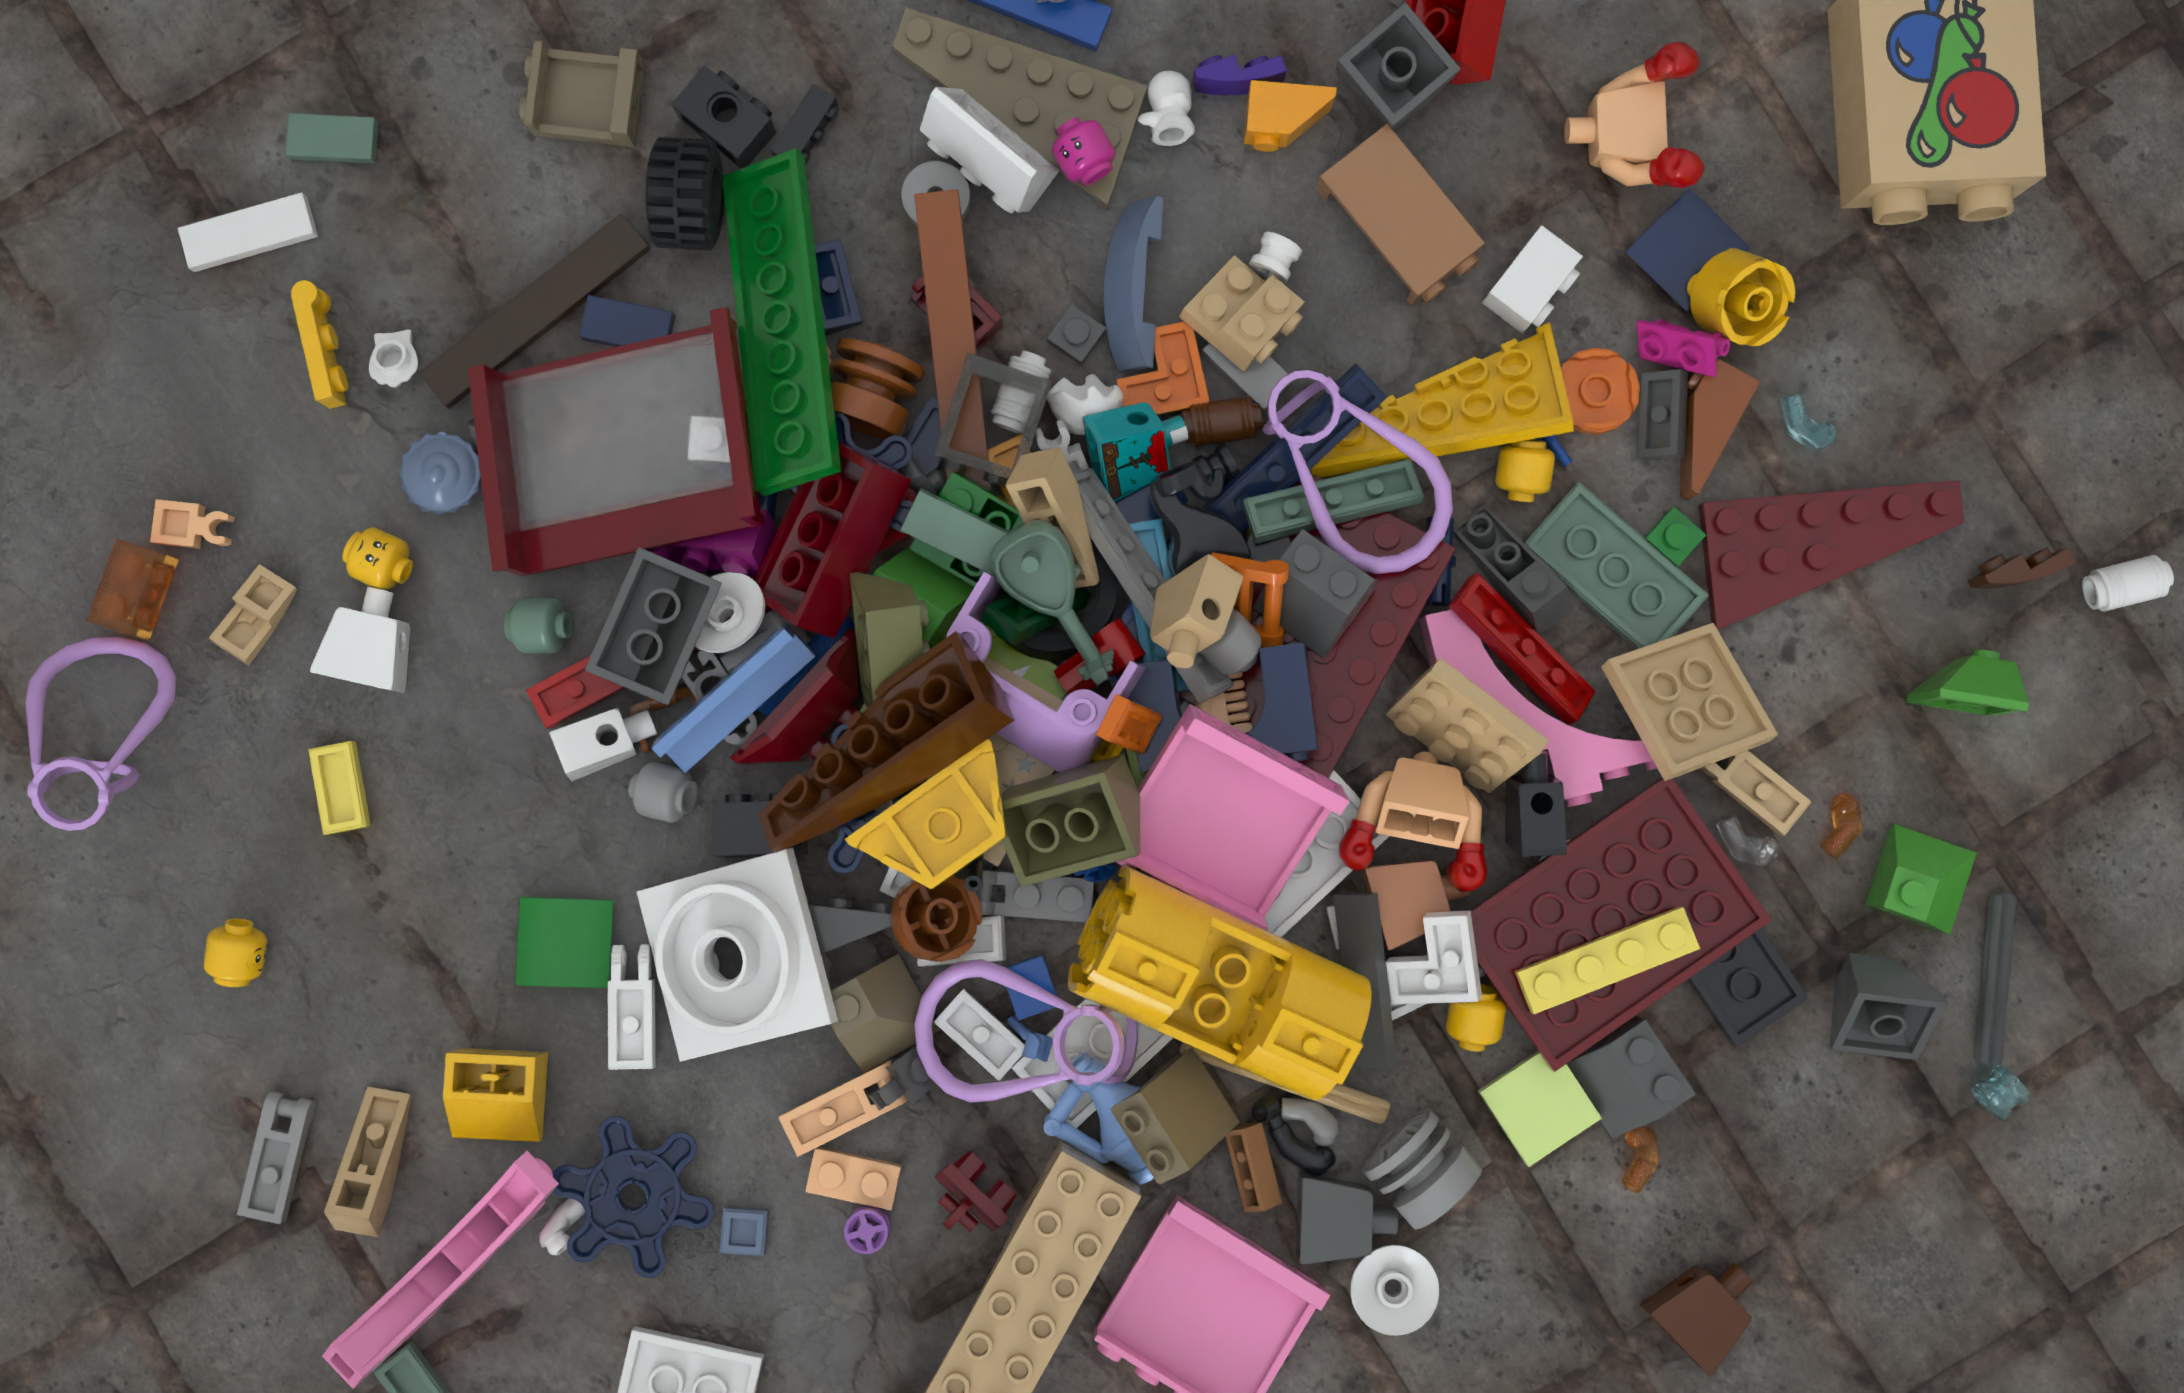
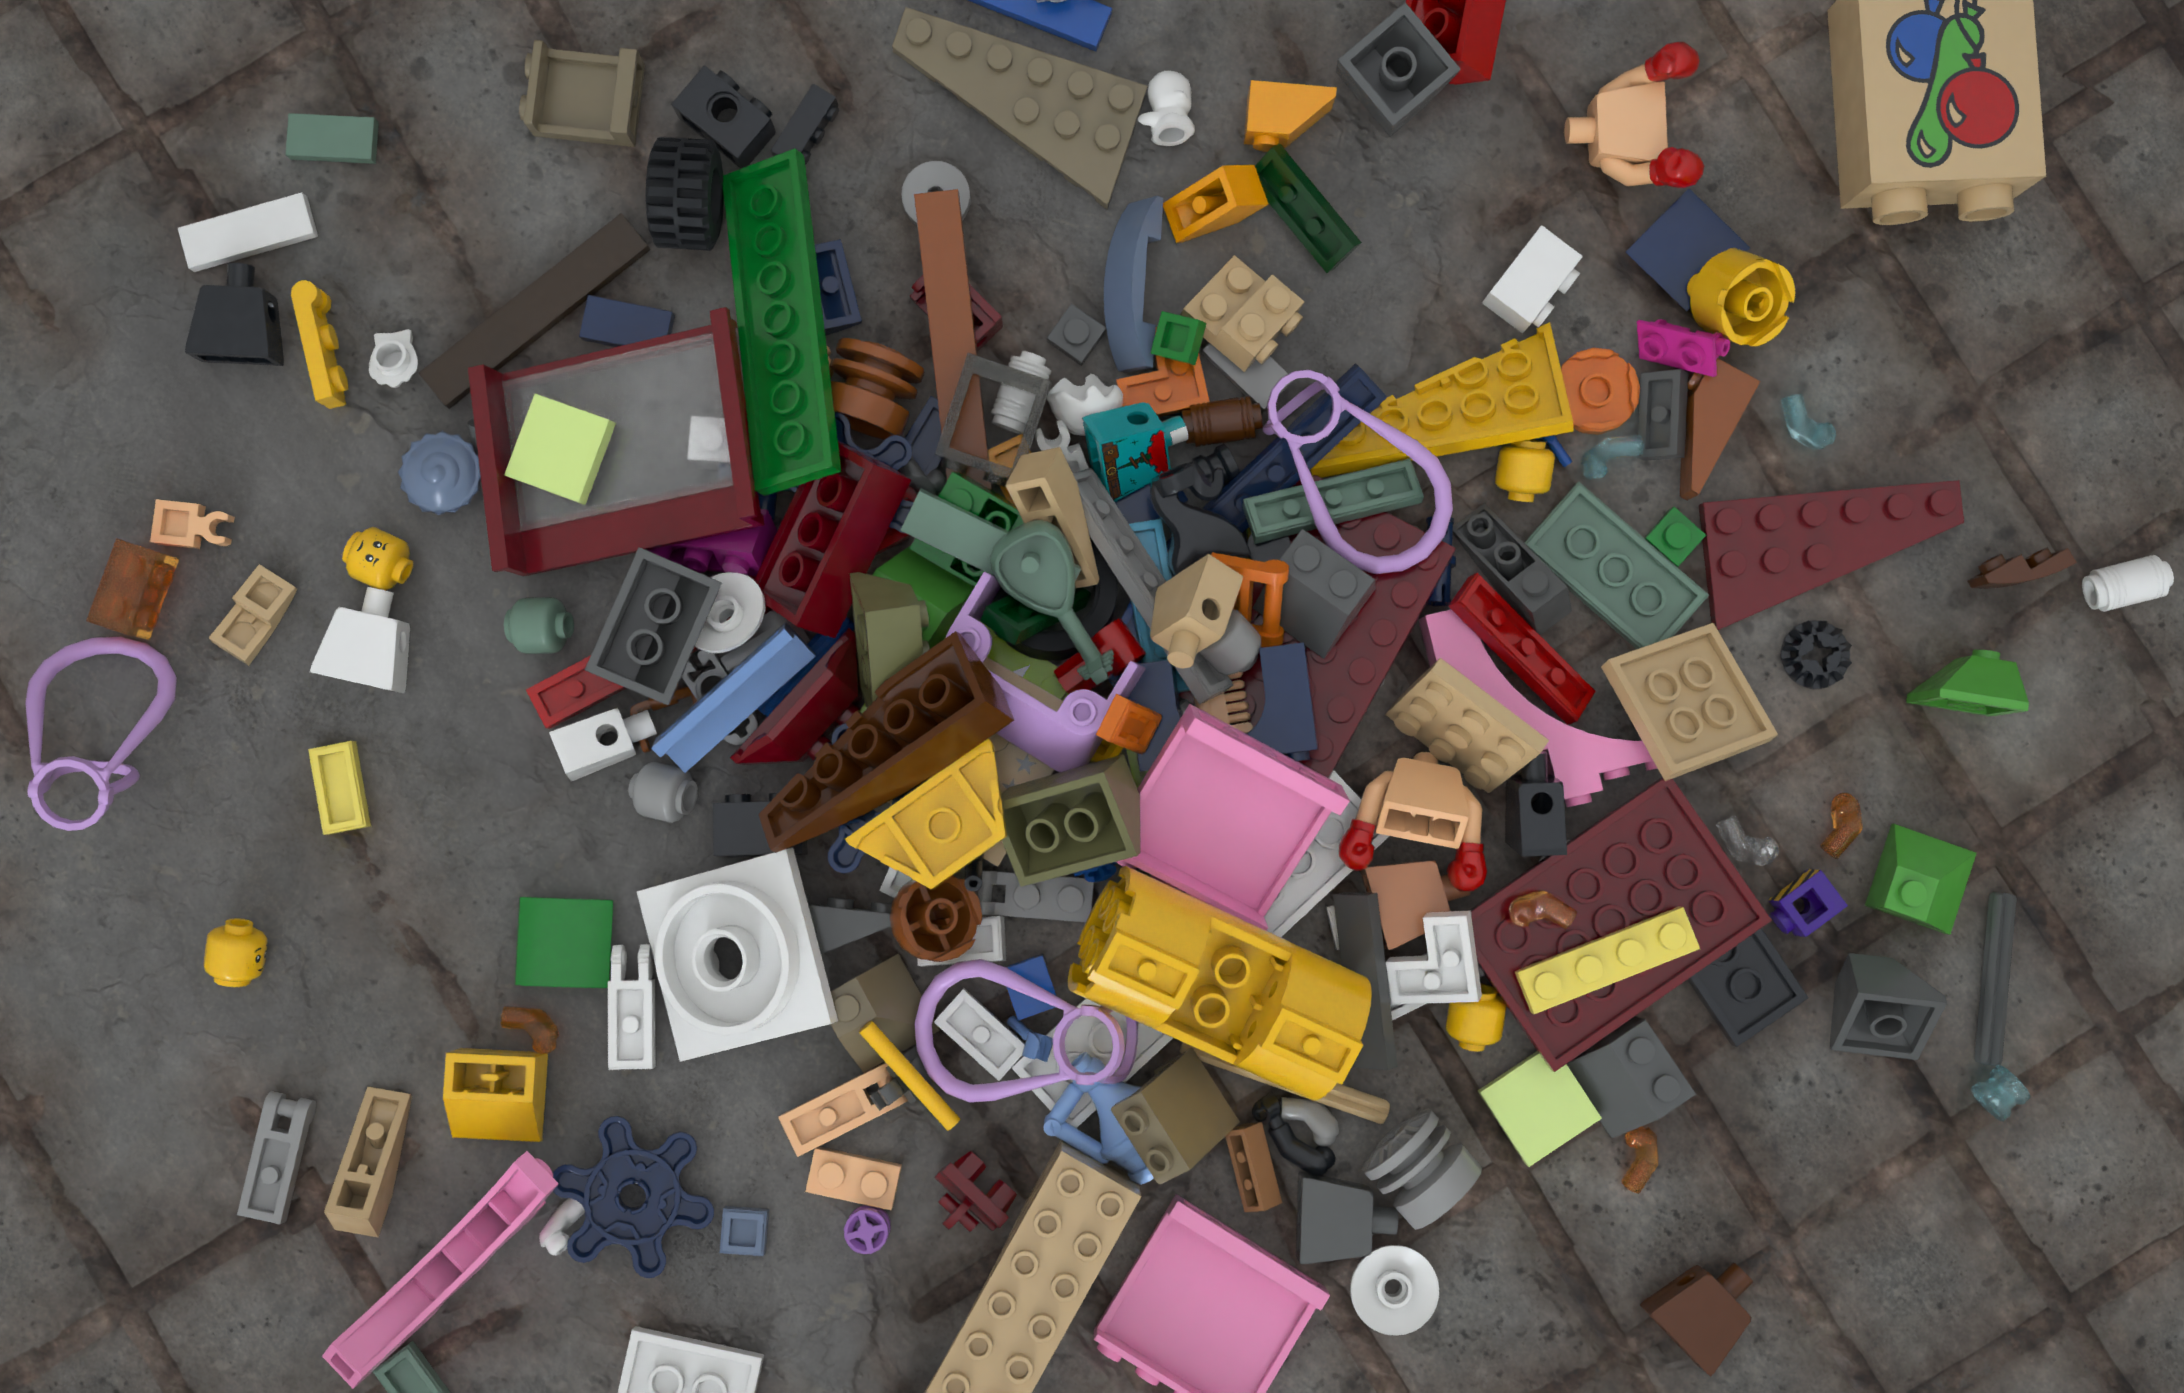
white slope [920,87,1060,213] -> none
dark pink head [1051,117,1116,186] -> none
dark purple slope [1192,55,1287,96] -> none
white wheel [1249,232,1302,284] -> none
medium nougat panel [1315,124,1485,306] -> none
tan hinge [1699,750,1811,836] -> none
none -> black torso [185,263,284,366]
none -> clear orange arm [501,1006,559,1053]
none -> yellowish green tile [504,394,616,505]
none -> yellow bar [859,1020,960,1131]
none -> green plate [1150,311,1207,365]
none -> light orange slope [1163,165,1269,243]
none -> dark green plate [1255,144,1362,273]
none -> clear orange arm [1509,890,1577,930]
none -> clear light blue arm [1581,435,1643,479]
none -> dark purple brick [1768,869,1848,937]
none -> black gear [1781,620,1852,689]

